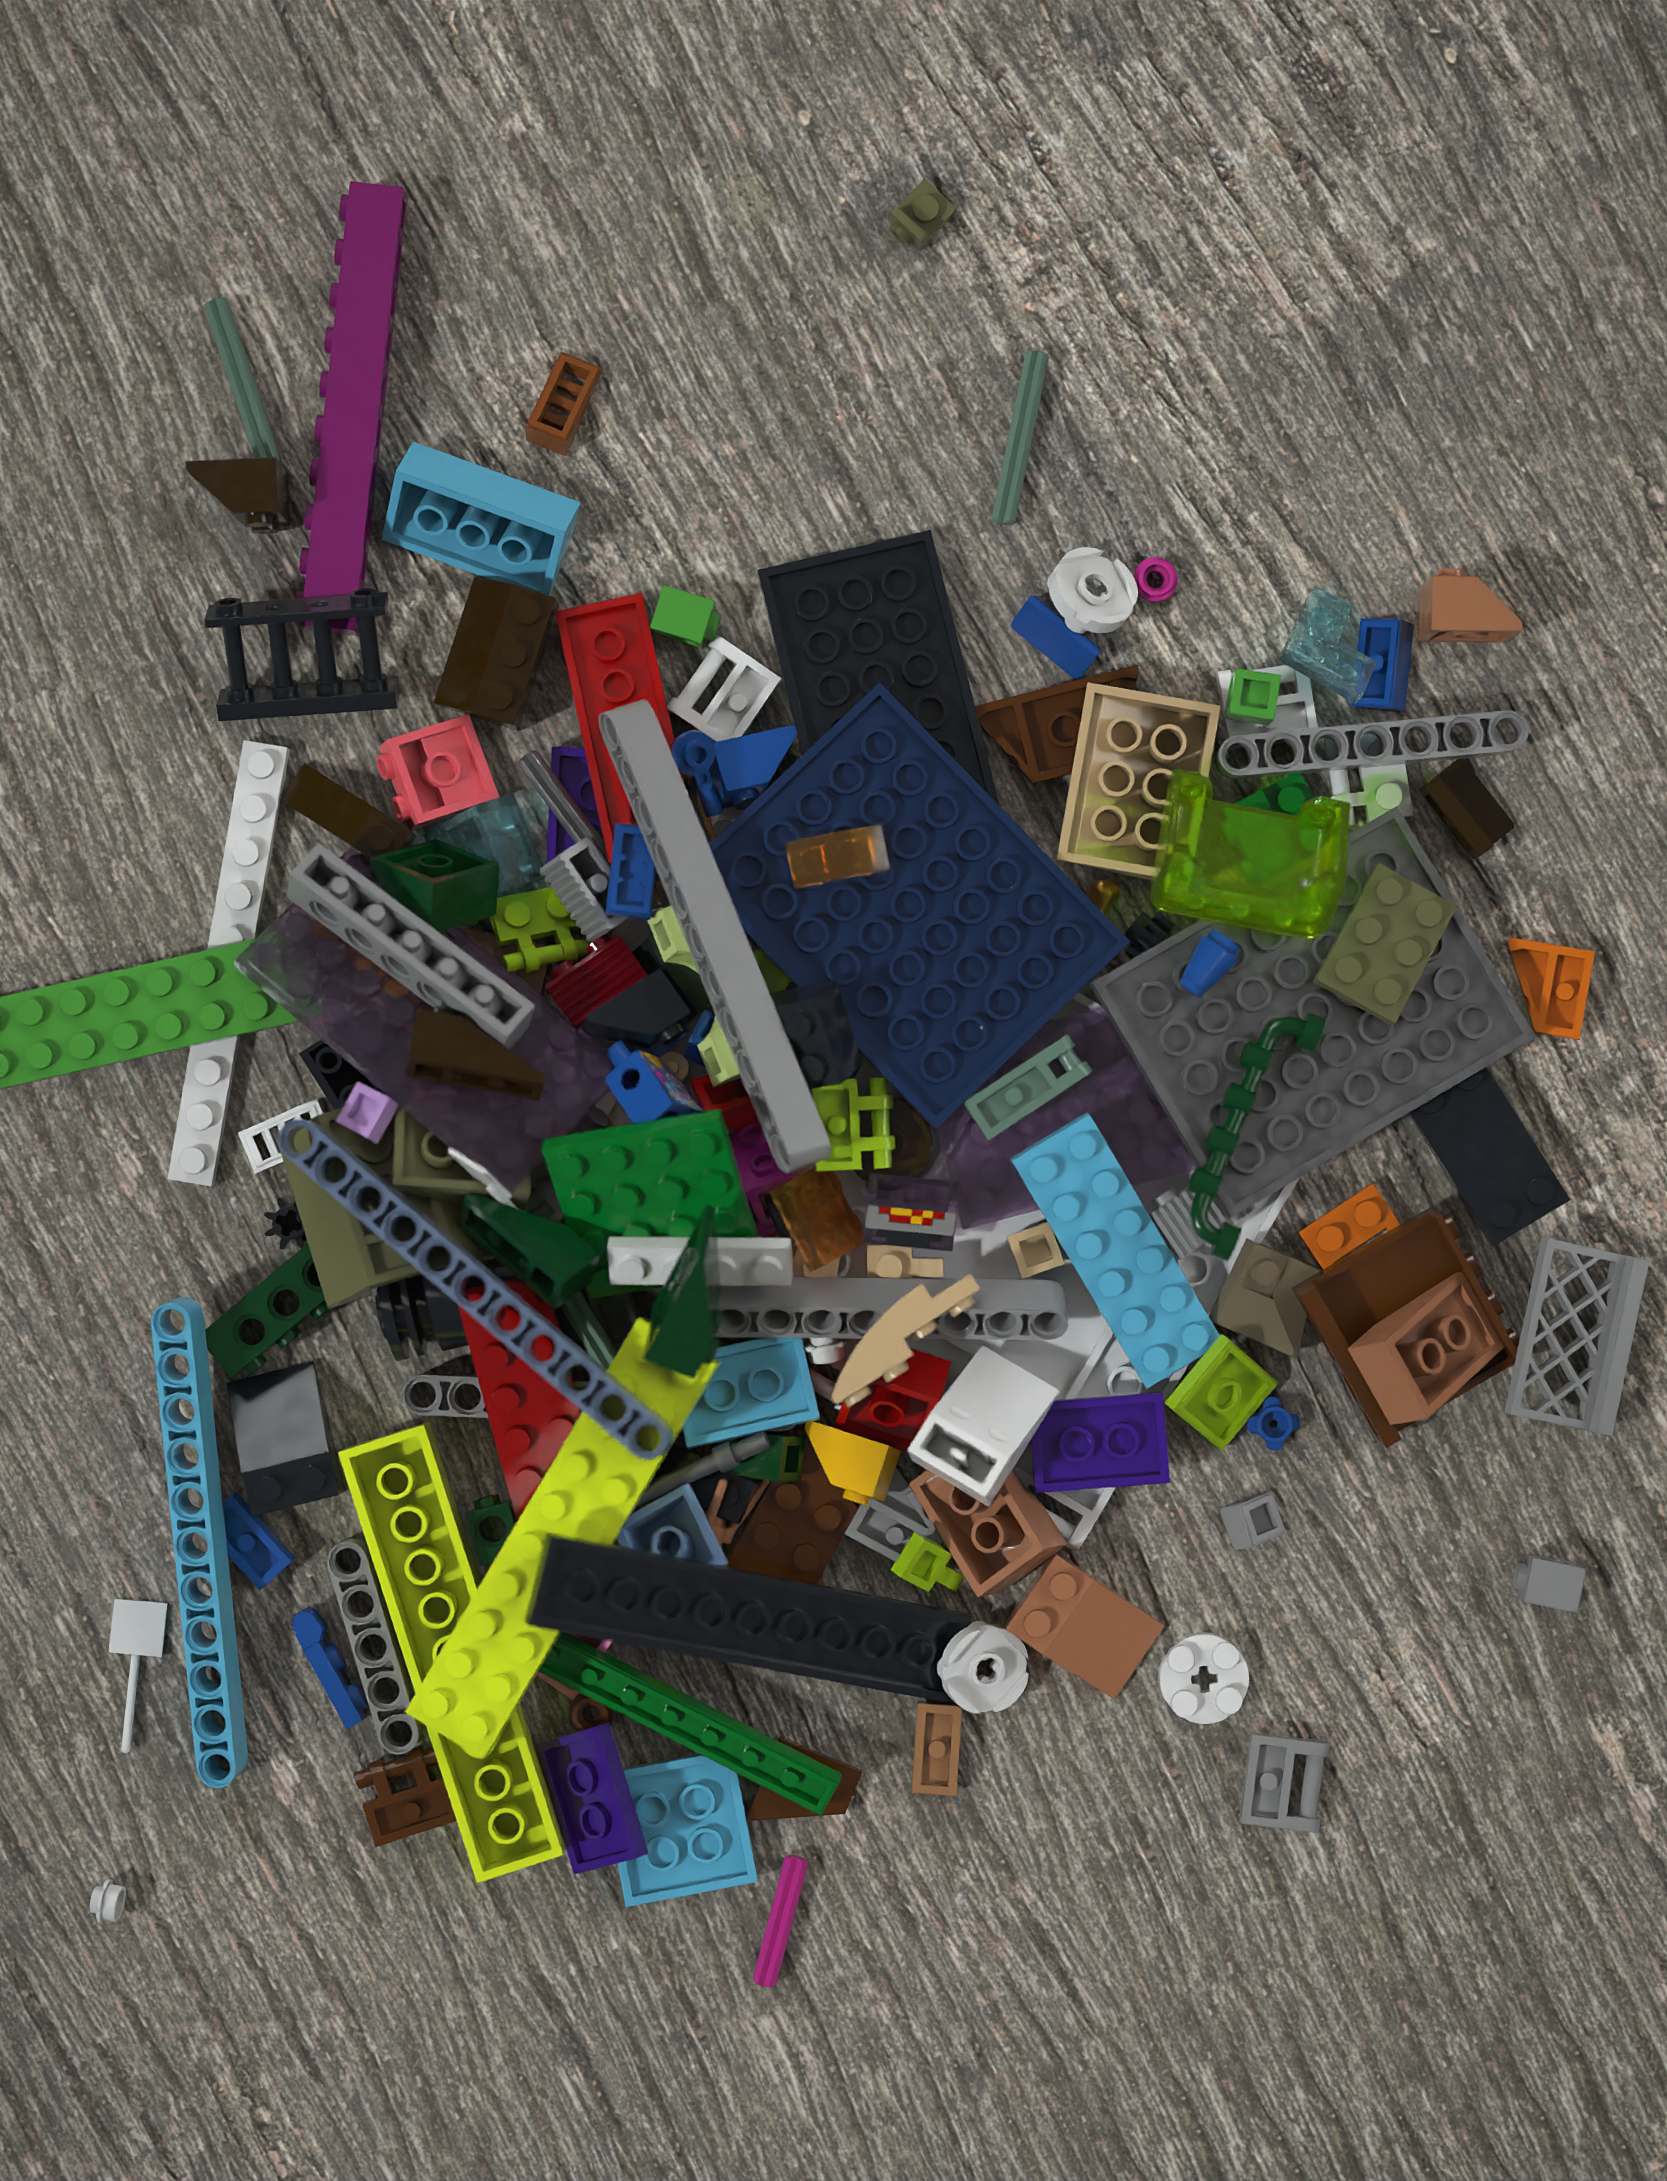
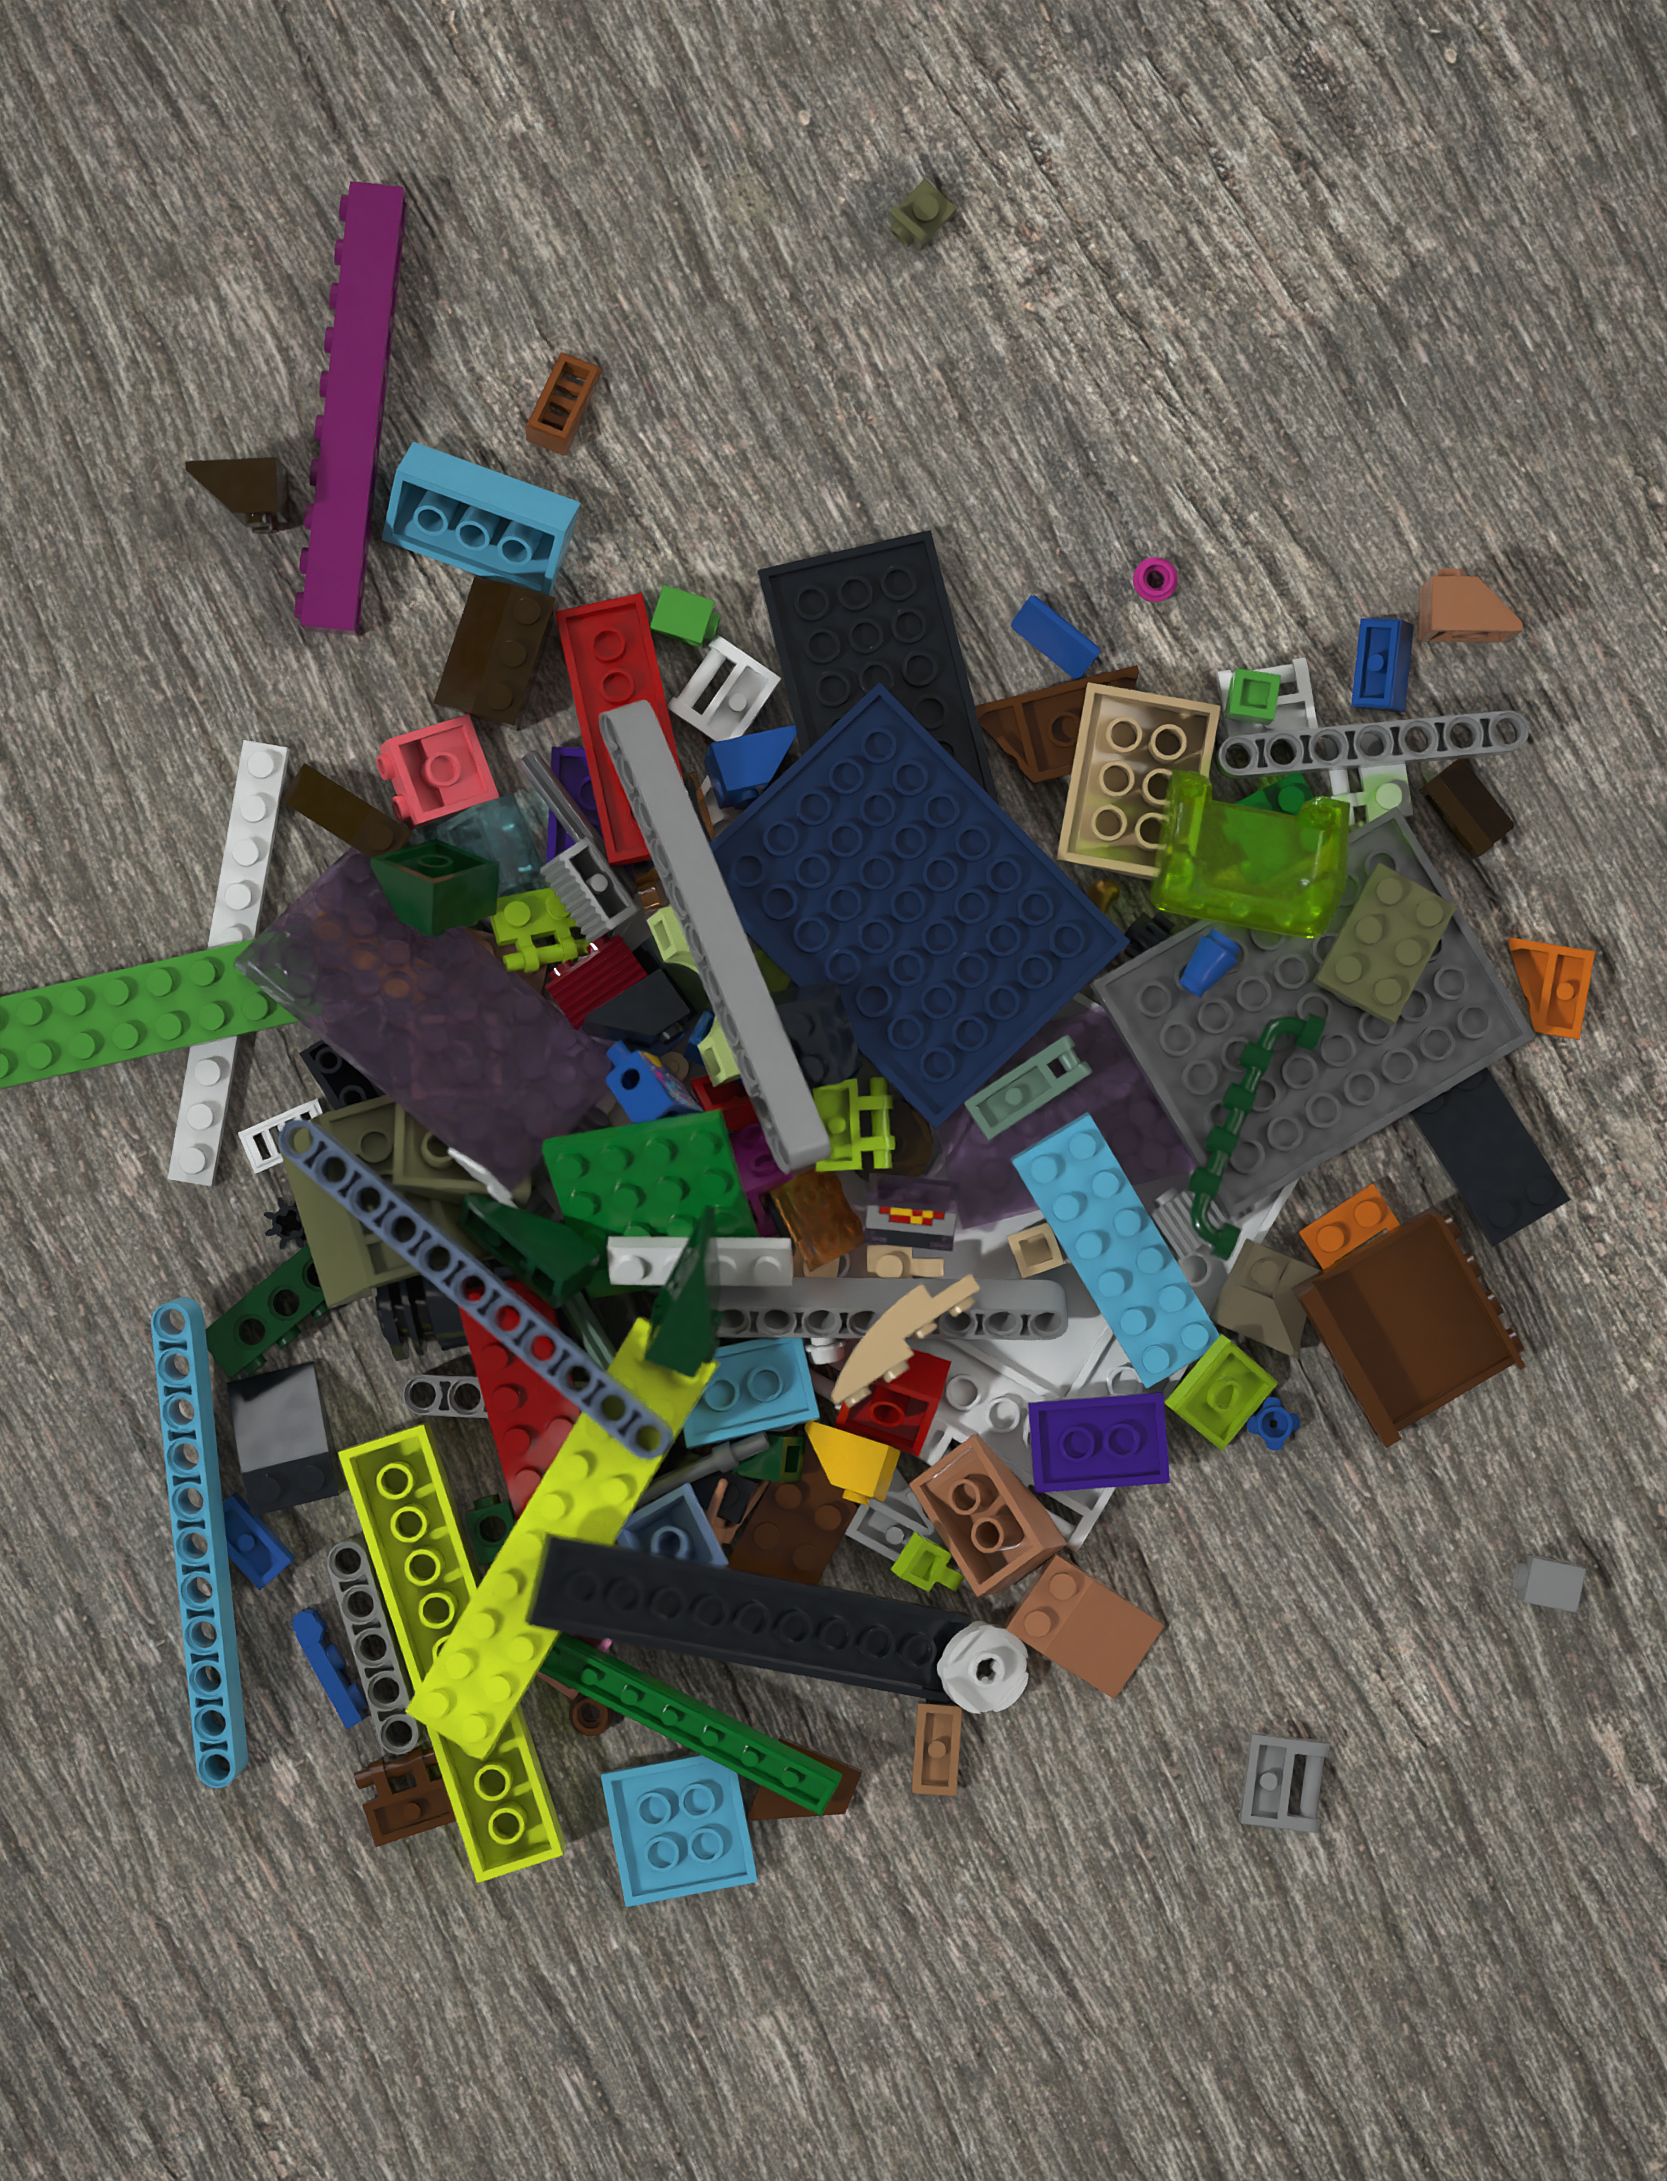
white plate [90,1879,126,1924] -> none
white piece [108,1599,168,1753] -> none
sand green axle [204,297,281,463] -> none
black fence [204,588,400,721] -> none
light grey brick [287,843,535,1049] -> none
lavender plate [336,1082,399,1143] -> none
dark brown slope [404,1008,546,1101] -> none
dark purple plate [535,1723,649,1874] -> none
blue plate [606,823,656,920] -> none
blue plate [671,730,723,817] -> none
dark pink axle [753,1855,808,1987] -> none
clear orange slope [785,825,890,888] -> none
white slope [907,1346,1060,1507] -> none
sand green axle [992,350,1049,525] -> none
white plate [1047,547,1138,633] -> none
white plate [1158,1632,1249,1724] -> none
light grey slope [1220,1491,1286,1550] -> none
clear light blue plate [1278,585,1377,704] -> none
nougat slope [1348,1271,1504,1425] -> none
light grey fence [1504,1237,1650,1436] -> none

